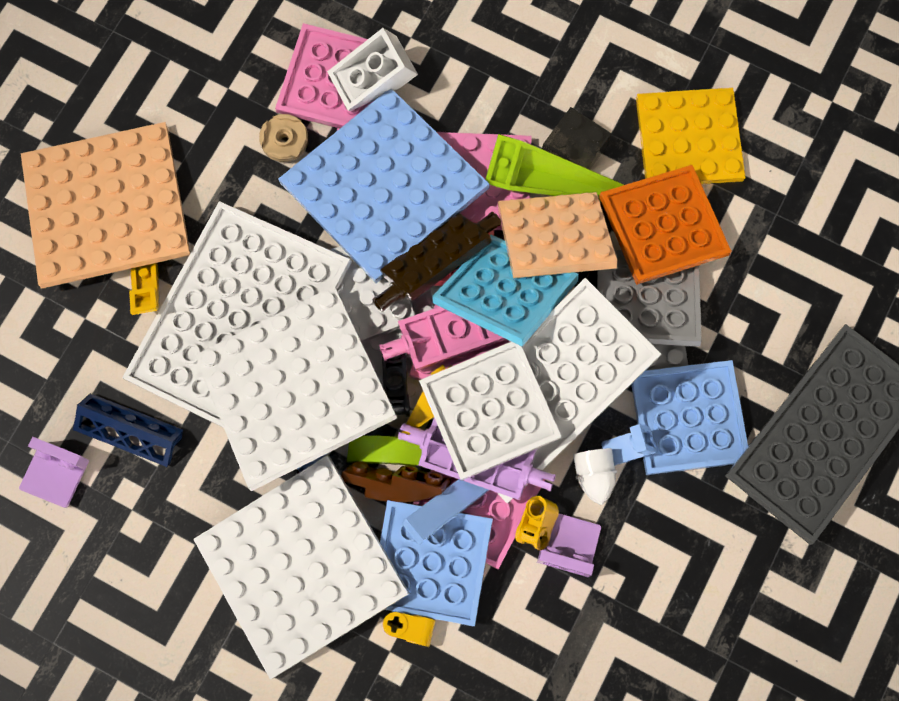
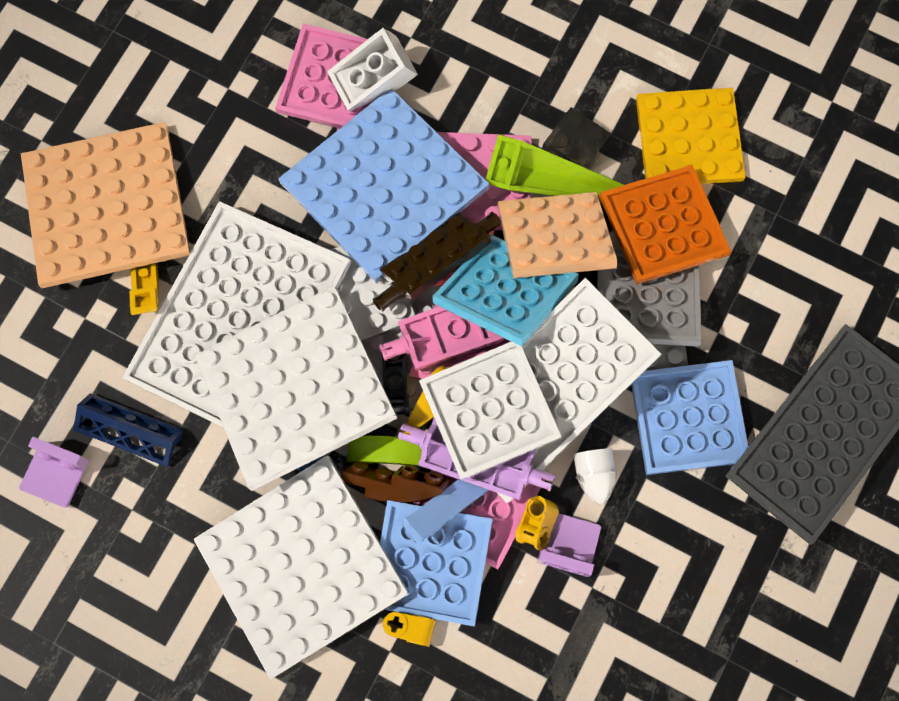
tan plate [259,114,308,162] -> none
light blue bracket [602,424,657,466] -> none

